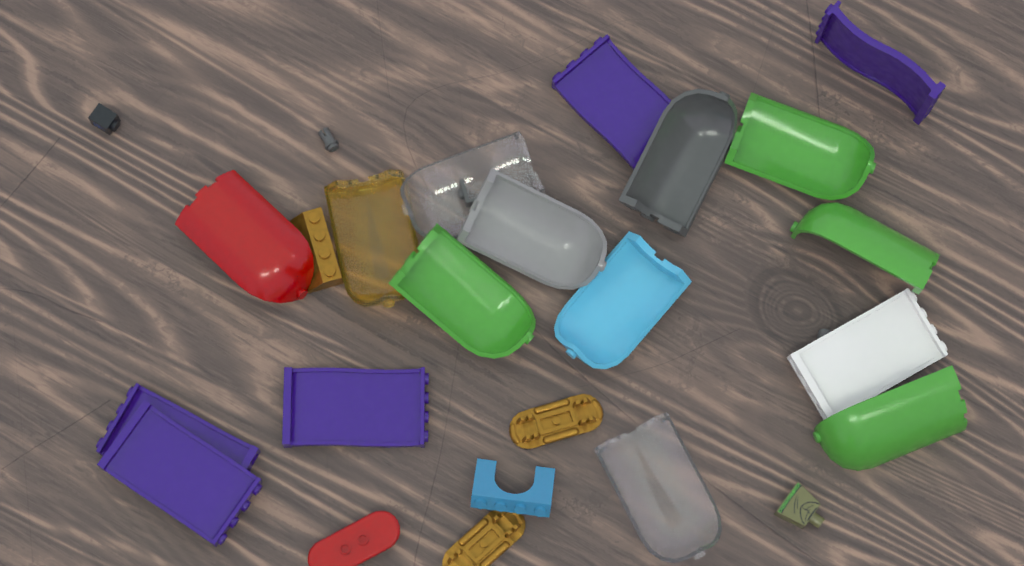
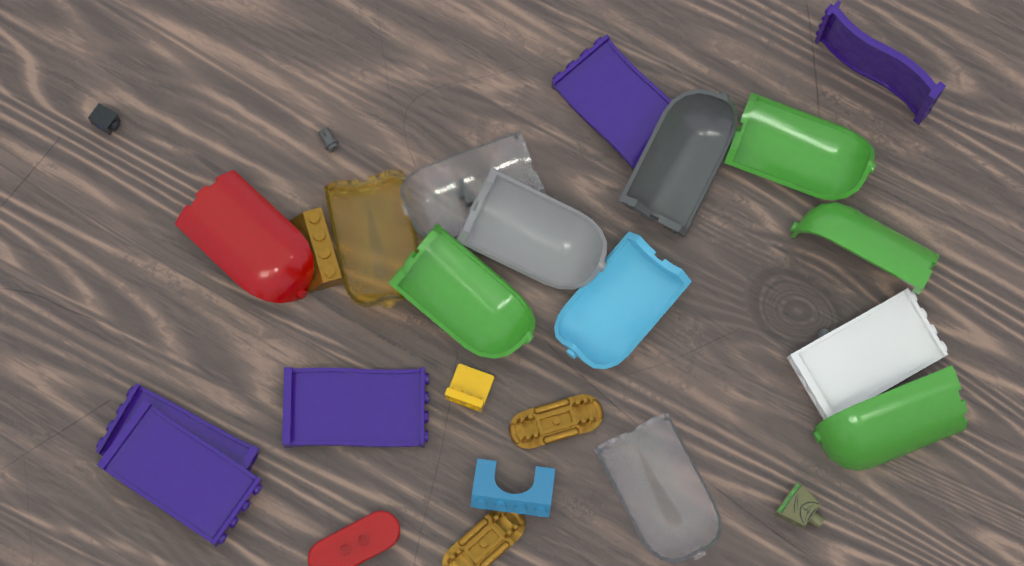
none -> yellow bracket [445,364,494,412]

